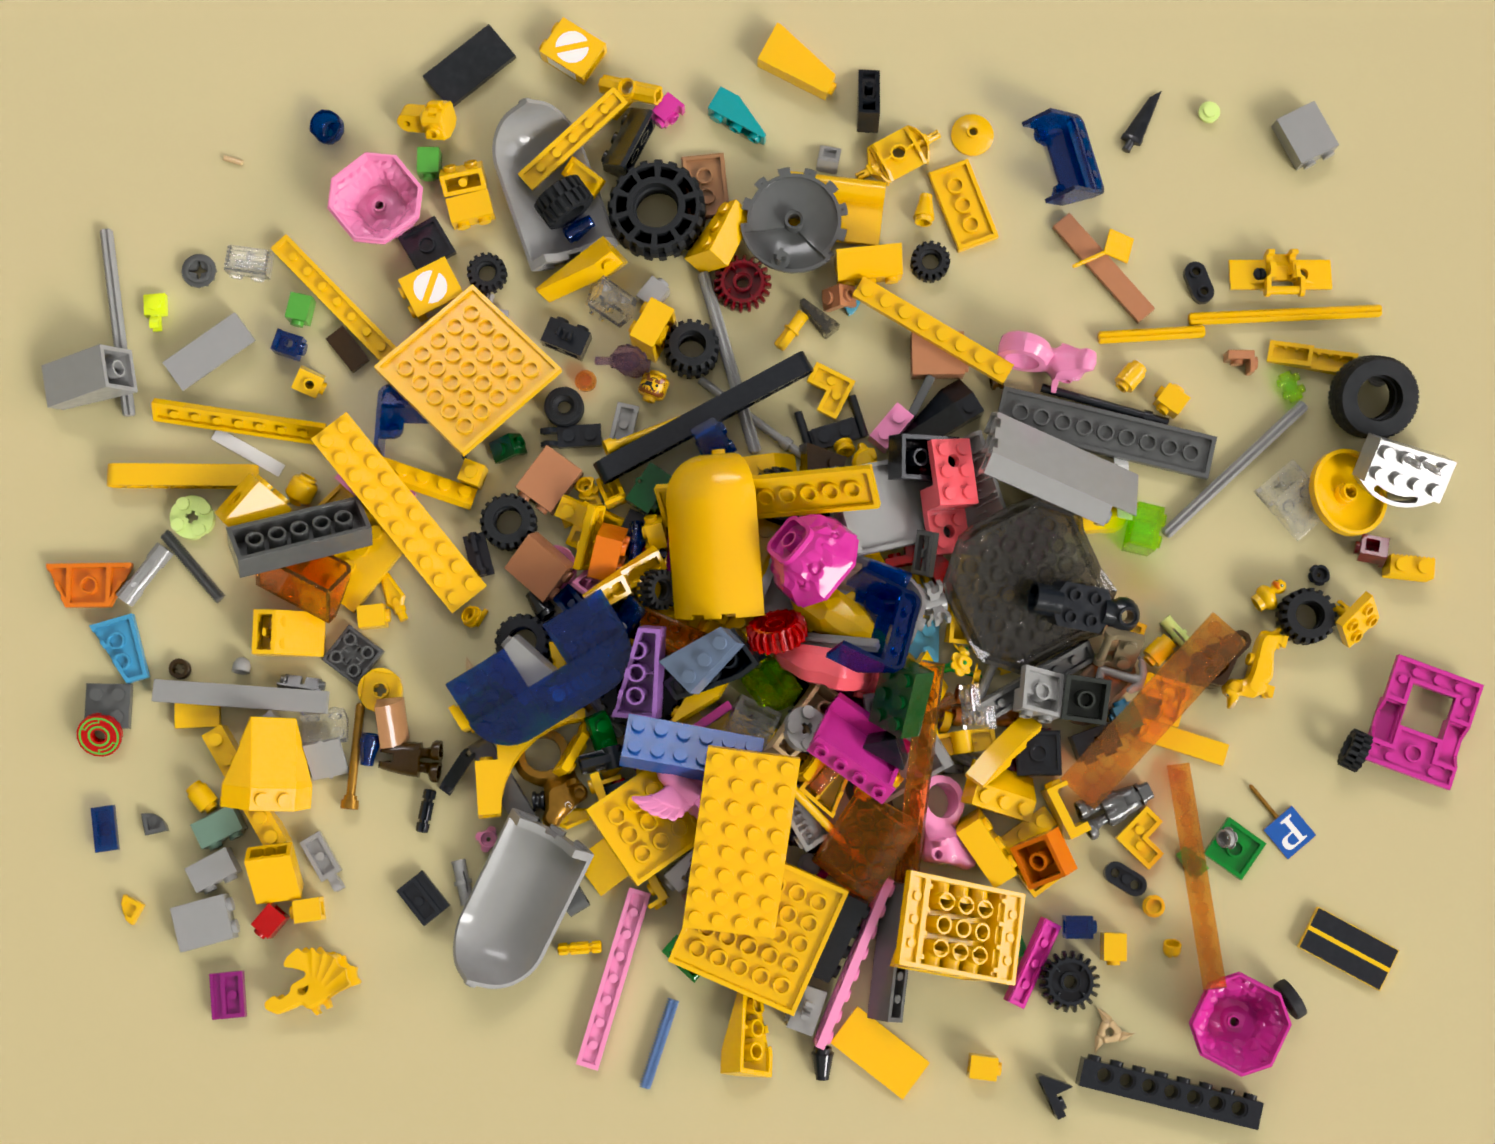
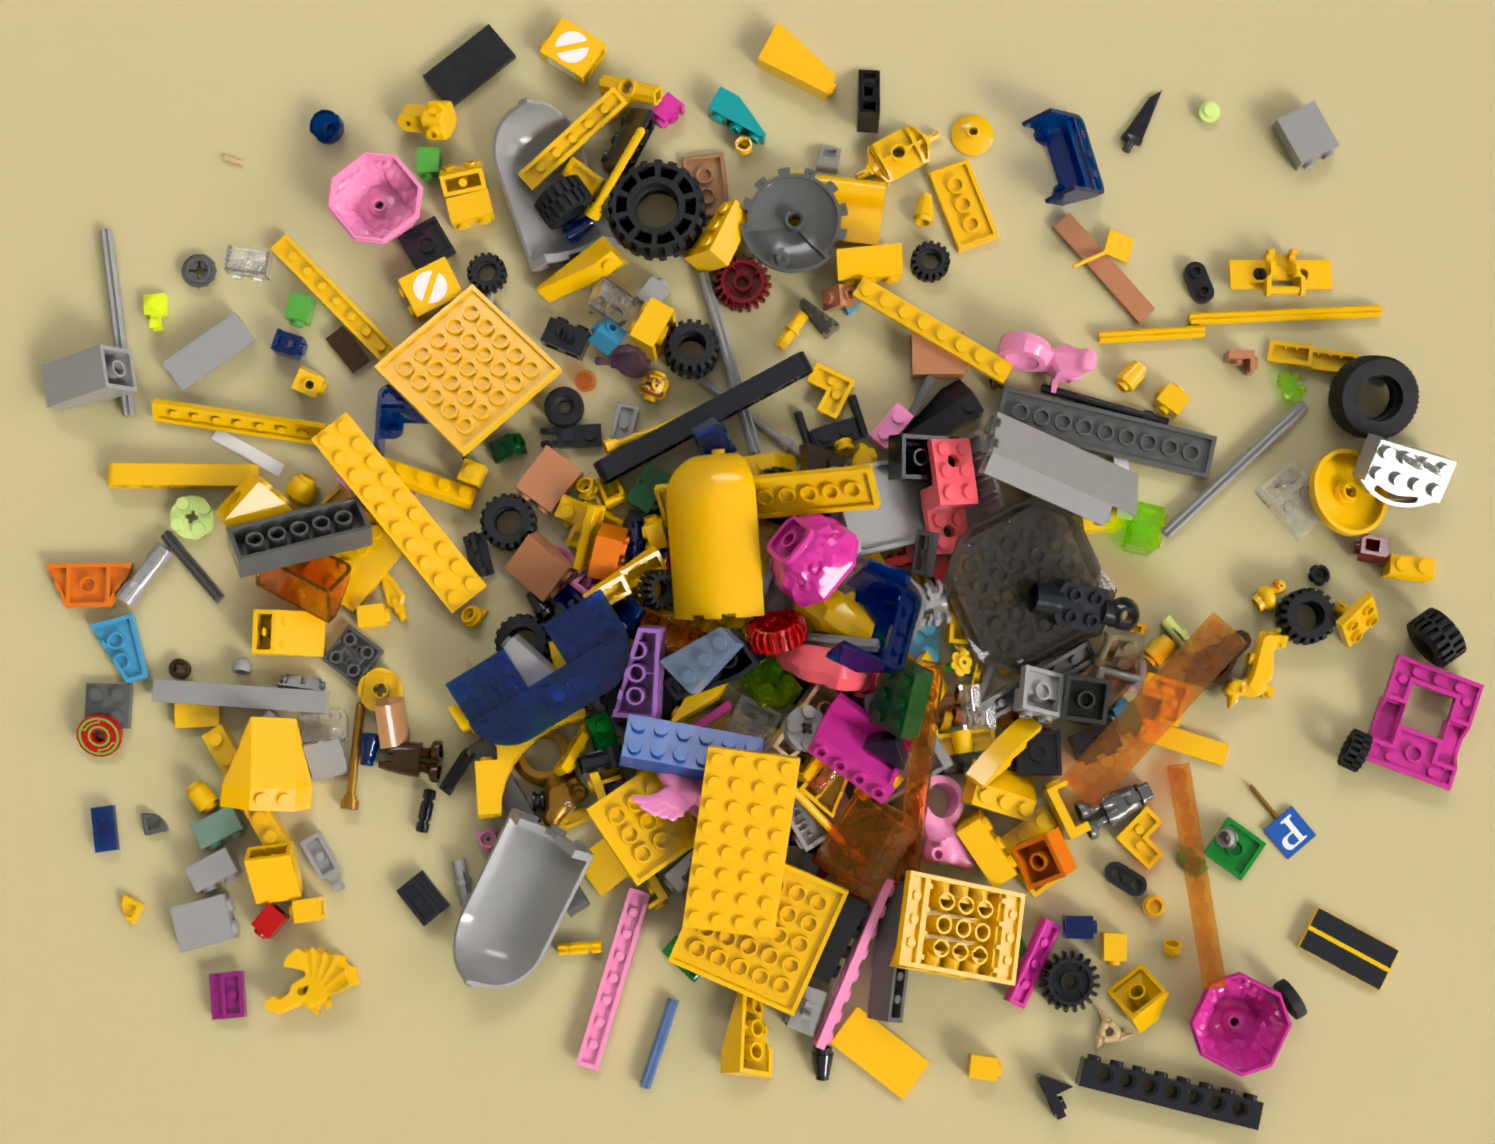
none -> yellow piece [584,127,645,221]
none -> dark azure brick [588,316,627,356]
none -> yellow hinge [735,136,752,156]
none -> yellow slope [1106,963,1169,1034]
none -> black tyre [1406,607,1467,668]

